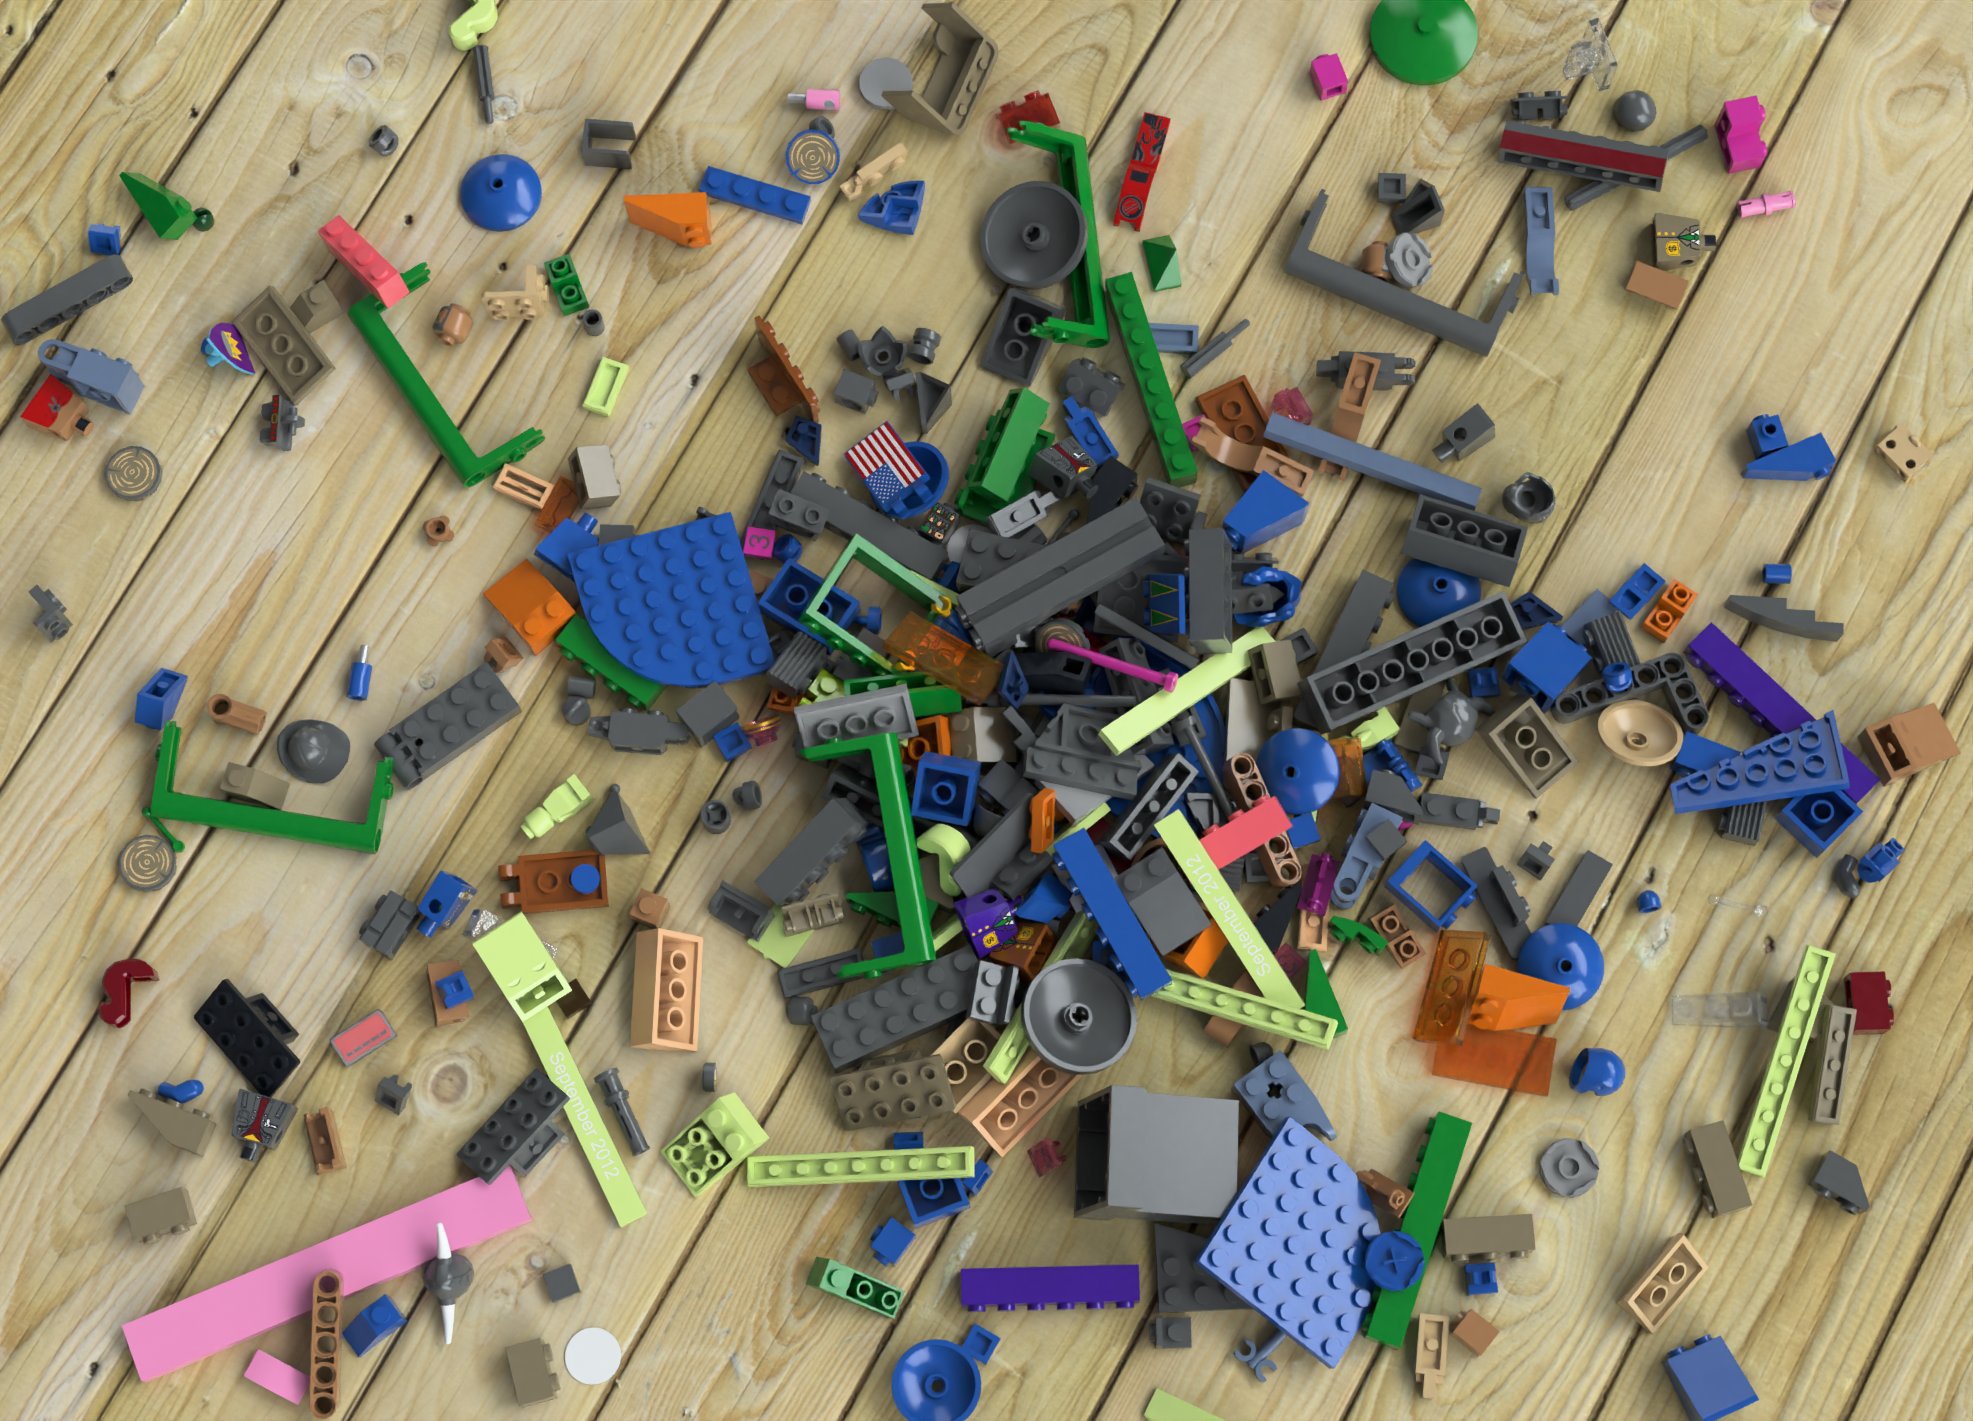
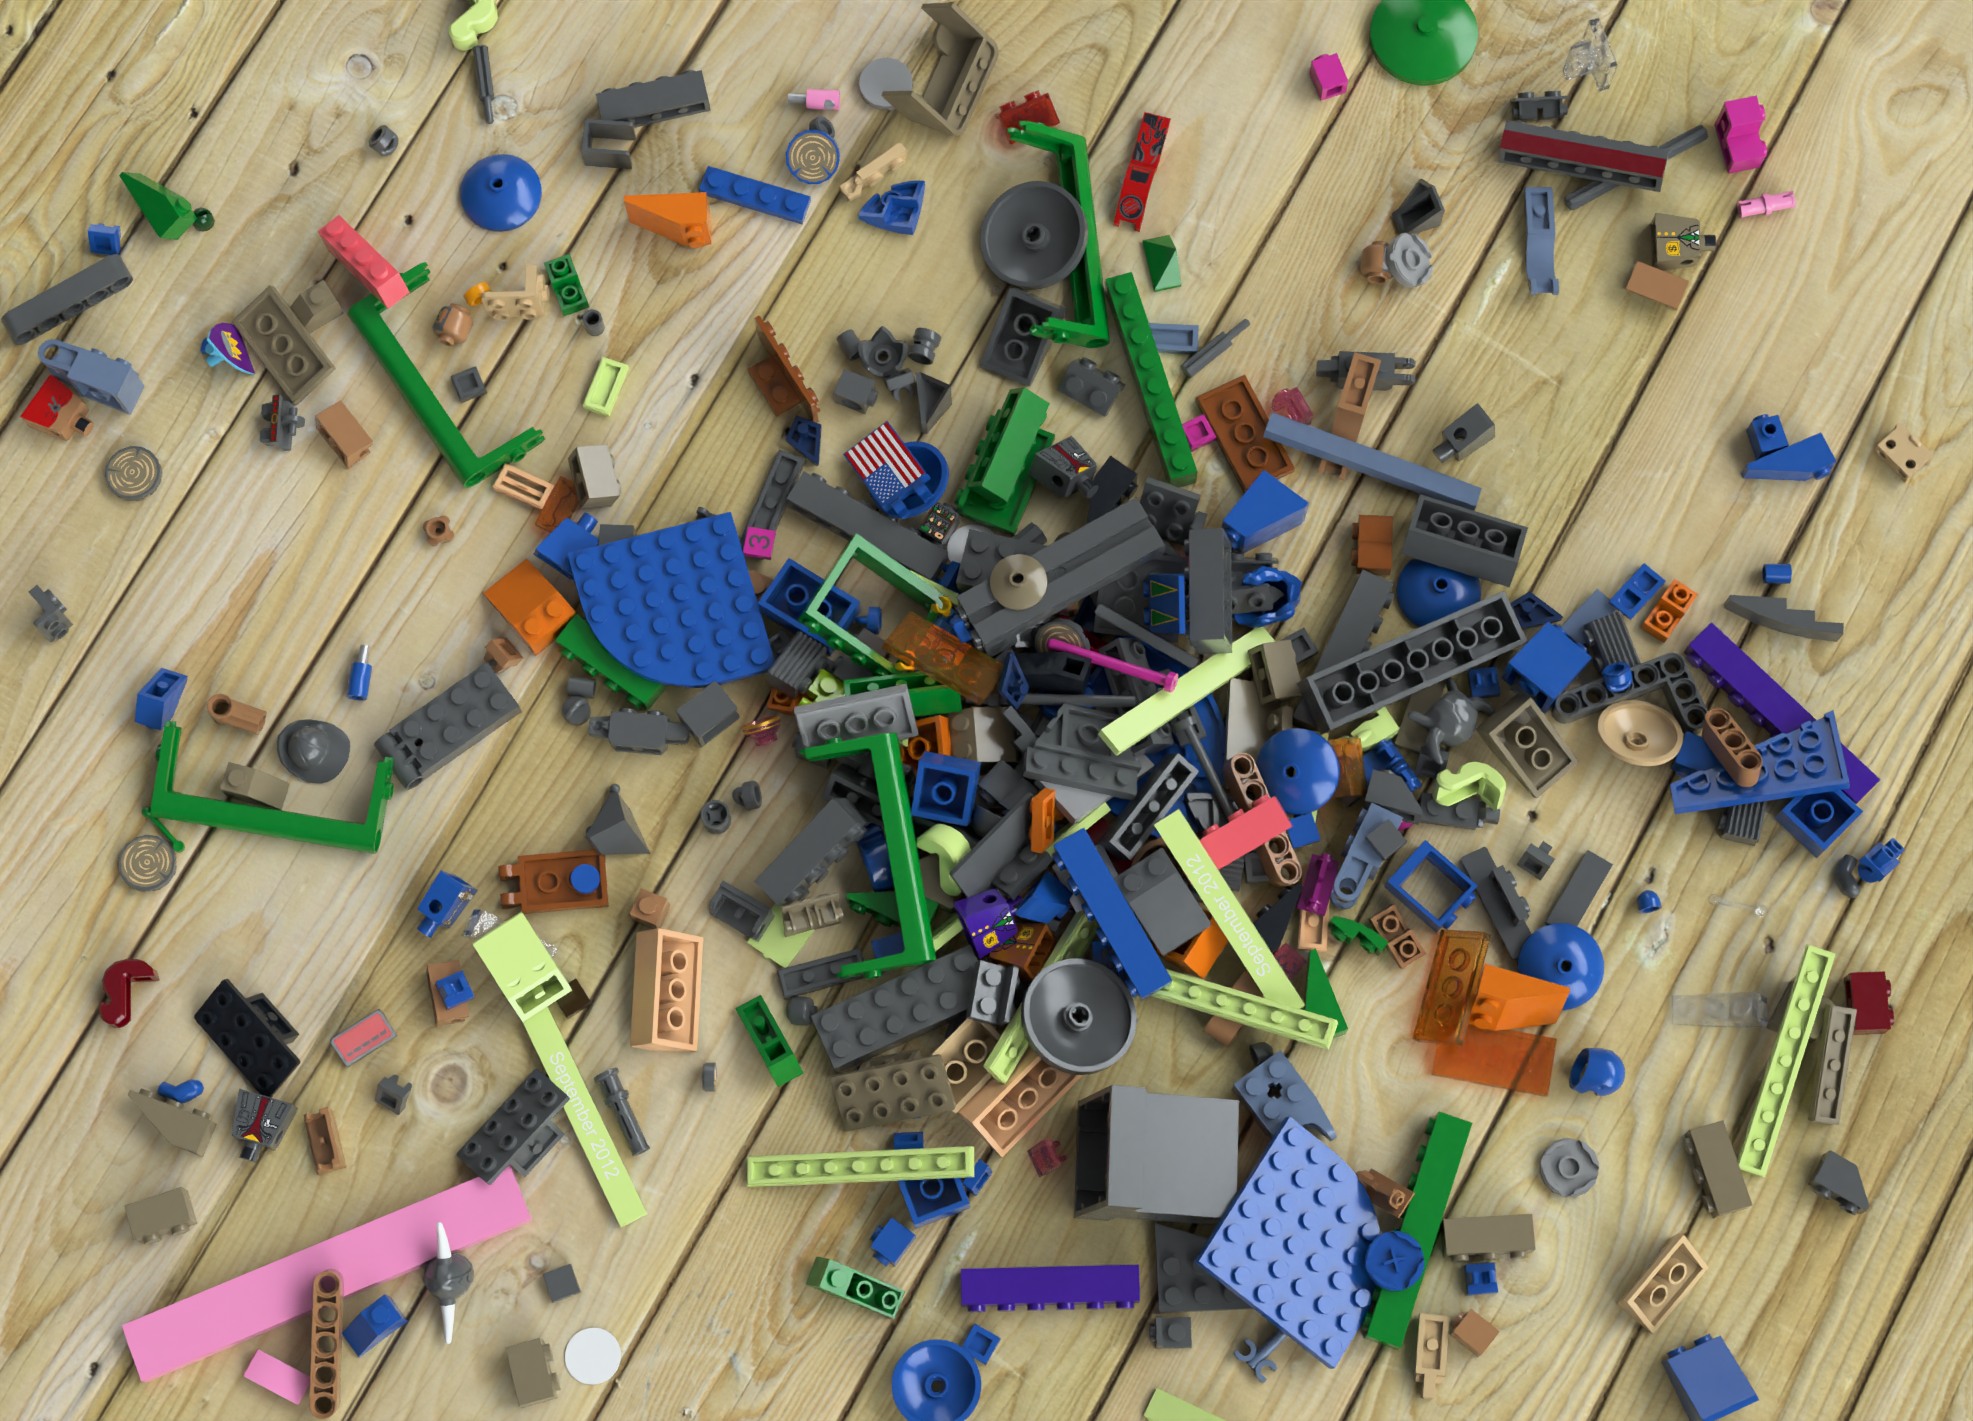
dark grey brick [359,890,422,960] -> none
yellowish green piece [520,774,594,839] -> none
yellowish green slope [661,1092,770,1197] -> none
blue tile [713,722,752,762] -> none
dark grey bracket [764,489,829,542] -> none
blue tile [772,534,803,564] -> none
hinge [985,490,1061,538] -> none
dark grey hinge [1046,509,1079,546] -> none
blue hinge [1062,396,1119,470] -> none
medium nougat piece [1190,416,1314,497] -> none
dark grey piece [1284,189,1525,357] -> none
dark grey plate [1377,173,1406,203] -> none
dark grey hair [1502,472,1556,524] -> none
dark grey hair [1612,90,1657,132] -> none
medium nougat slope [1858,703,1961,787] -> none
none -> medium nougat hinge [315,400,373,469]
none -> dark grey tile [450,366,487,403]
none -> light orange tile [463,282,492,306]
none -> dark grey brick [596,70,711,128]
none -> green slope [735,995,803,1087]
none -> blue tile [949,614,972,643]
none -> dark tan dish [990,554,1047,610]
none -> dark orange brick [1351,515,1393,575]
none -> yellowish green animal [1432,762,1506,811]
none -> medium nougat beam [1702,708,1763,787]

